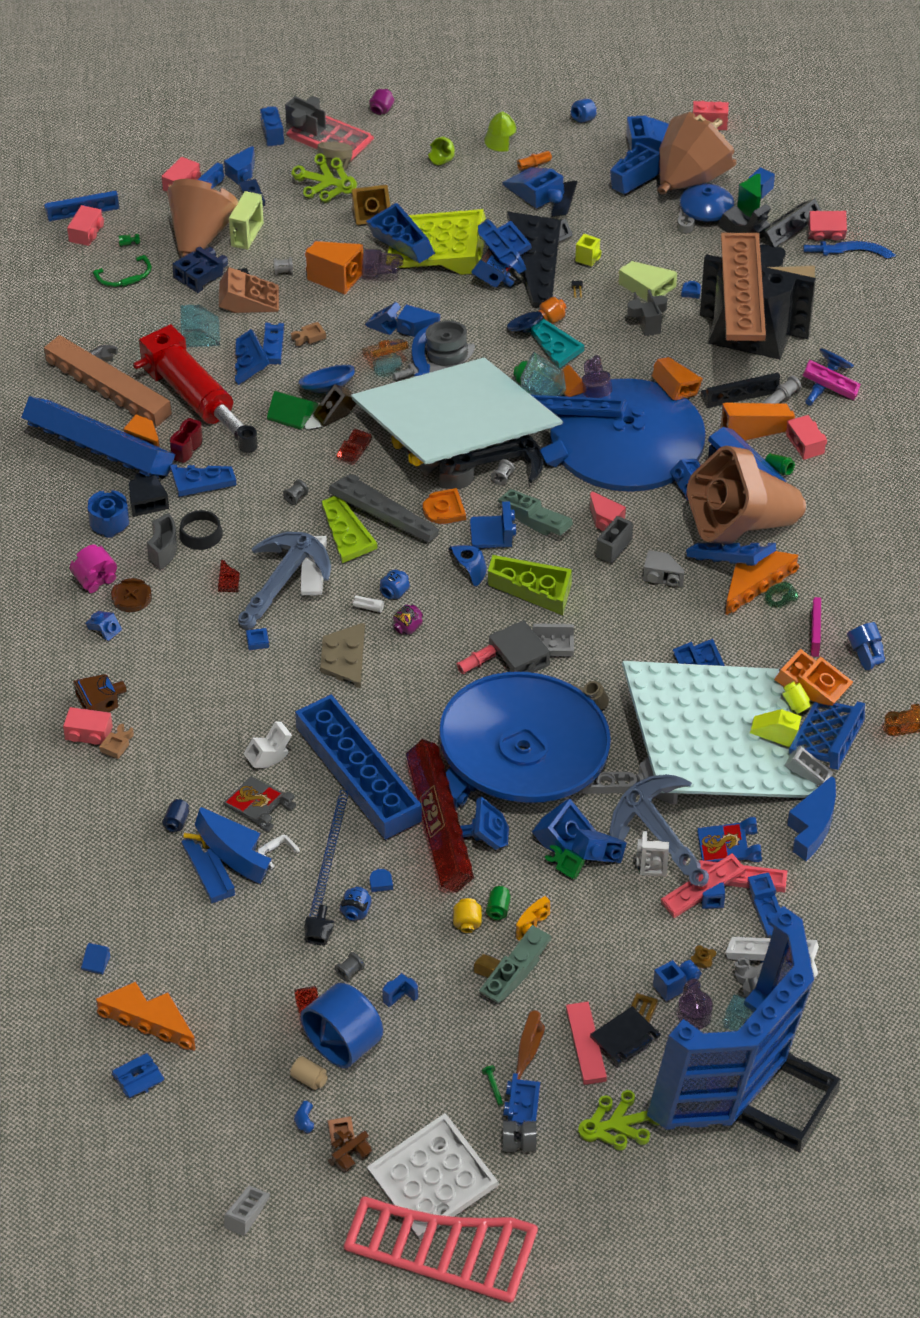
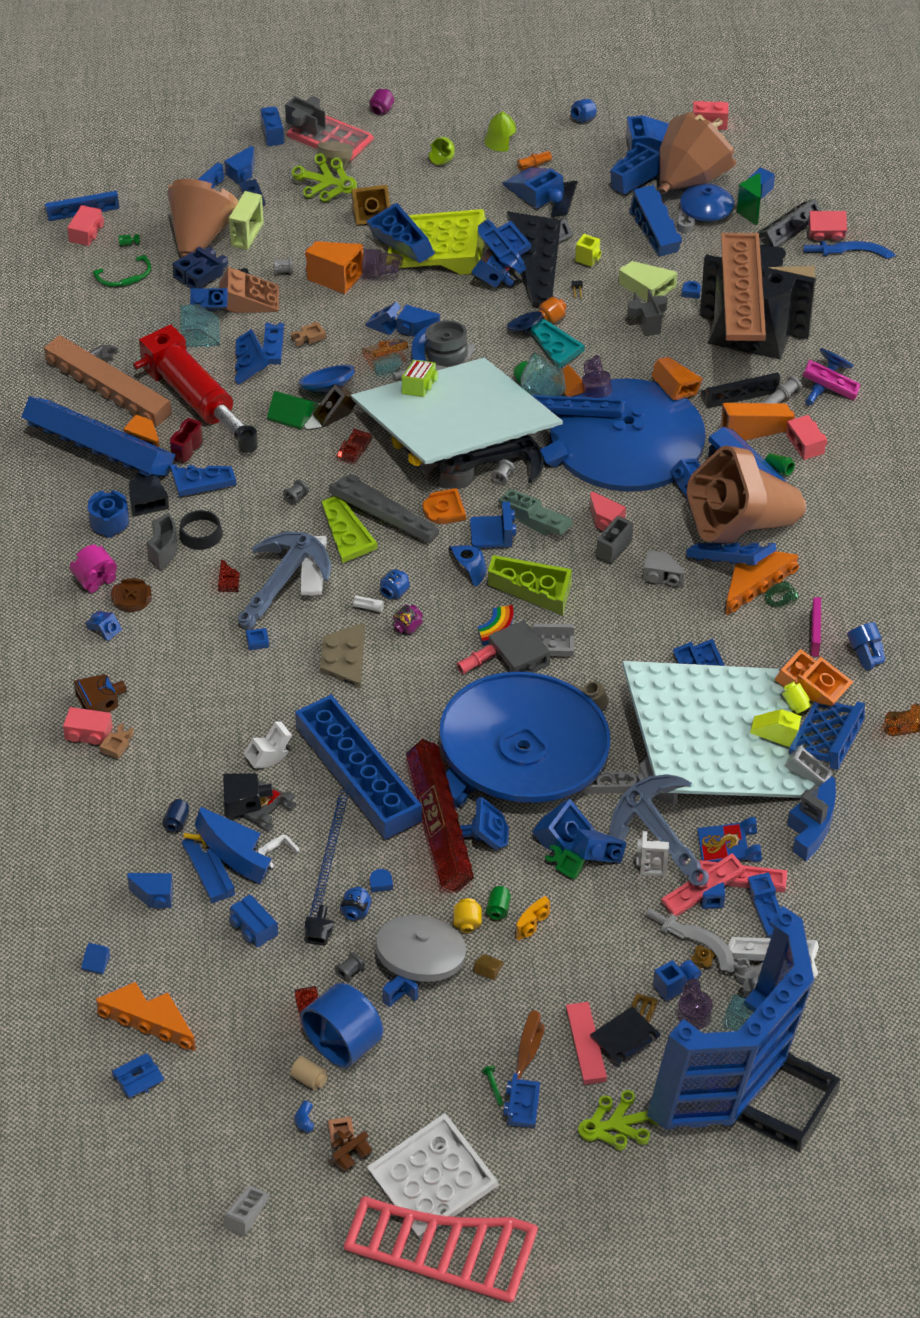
coral brick [161,157,201,192] -> none
sand green slope [479,925,551,1003] -> none
dark grey wheel [503,1121,537,1152] -> none
black arch [718,204,771,234] -> none
none -> blue slope [127,873,173,909]
none -> blue slope [190,288,228,311]
none -> black torso [223,773,273,818]
none -> blue brick [229,894,278,947]
none -> light grey dish [375,915,466,982]
none -> lime brick [402,360,438,397]
none -> tile [478,605,514,646]
none -> blue wedge [629,185,682,257]
none -> light grey sword [646,909,735,972]
none -> dark grey bracket [800,785,828,824]

